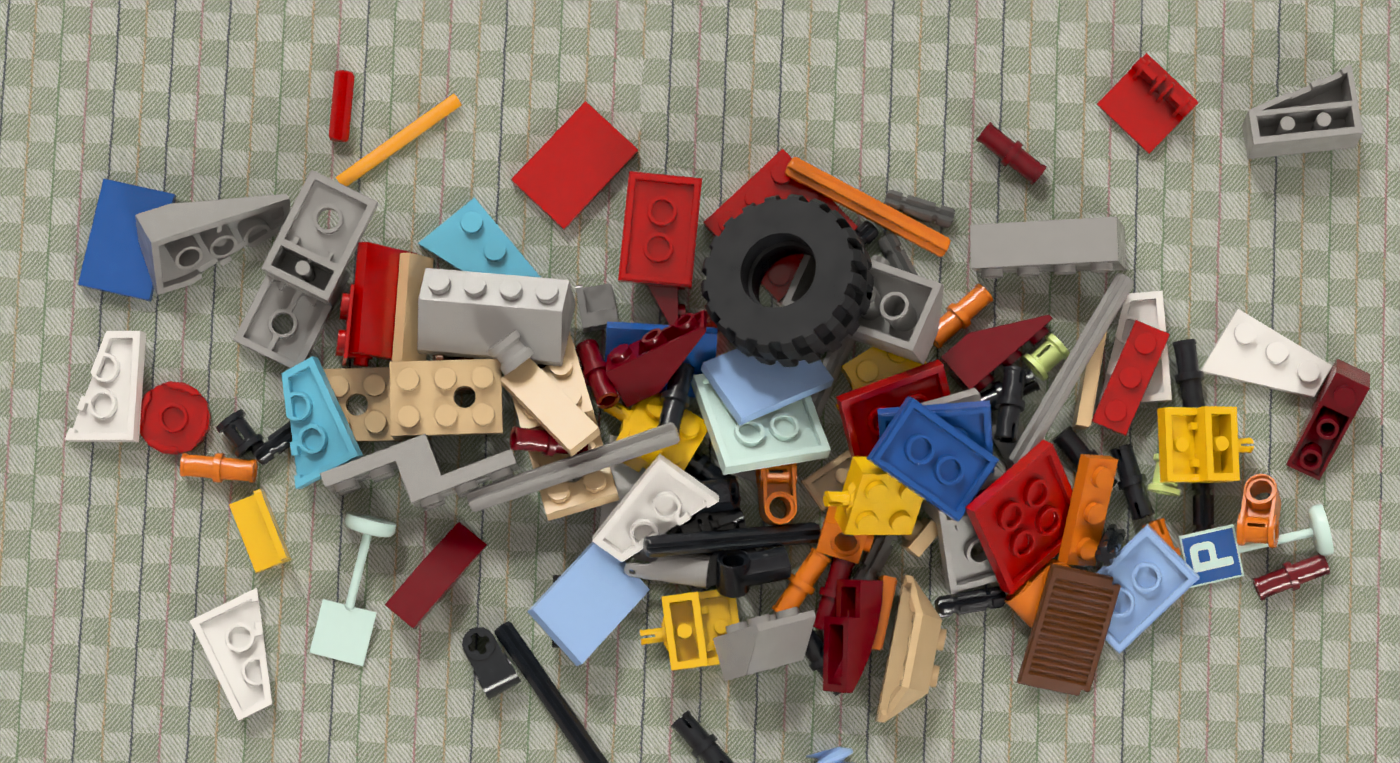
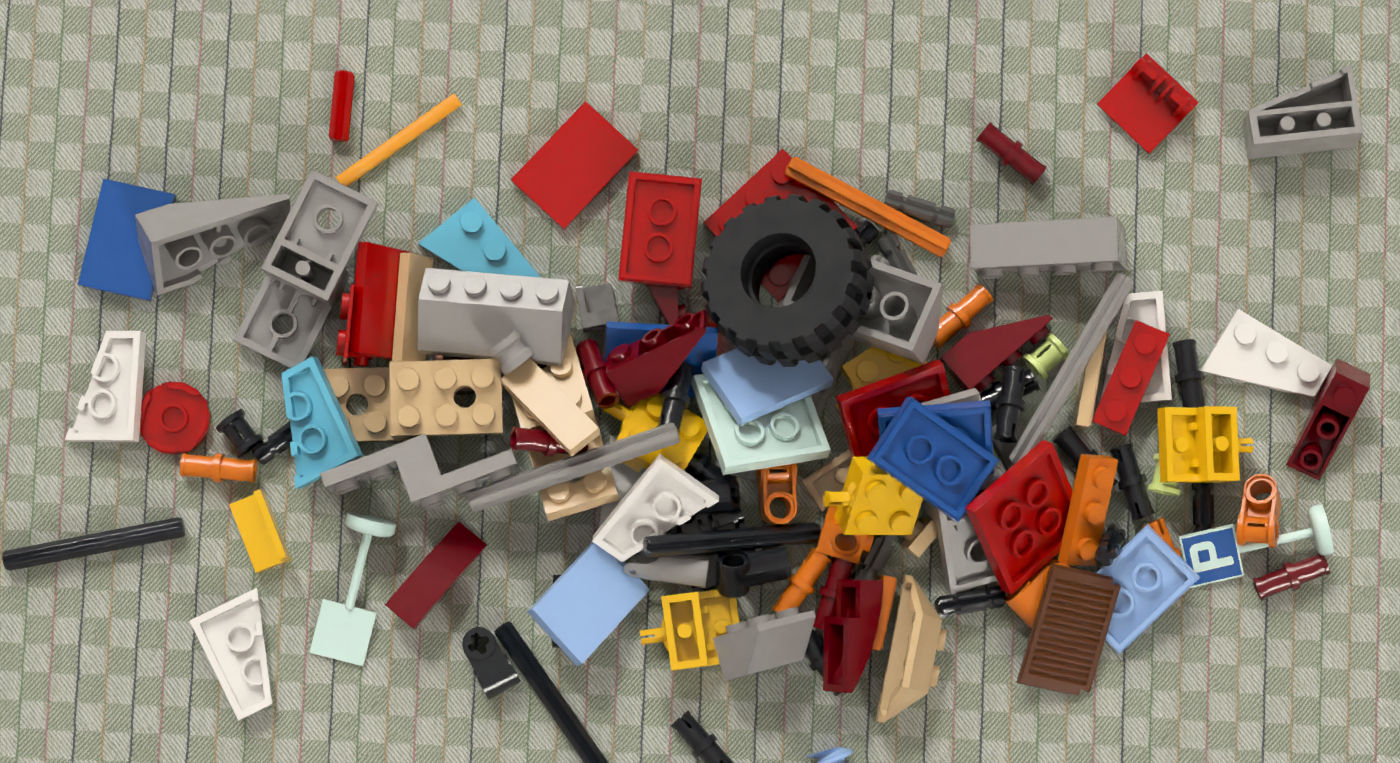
none -> black axle [2,517,185,571]

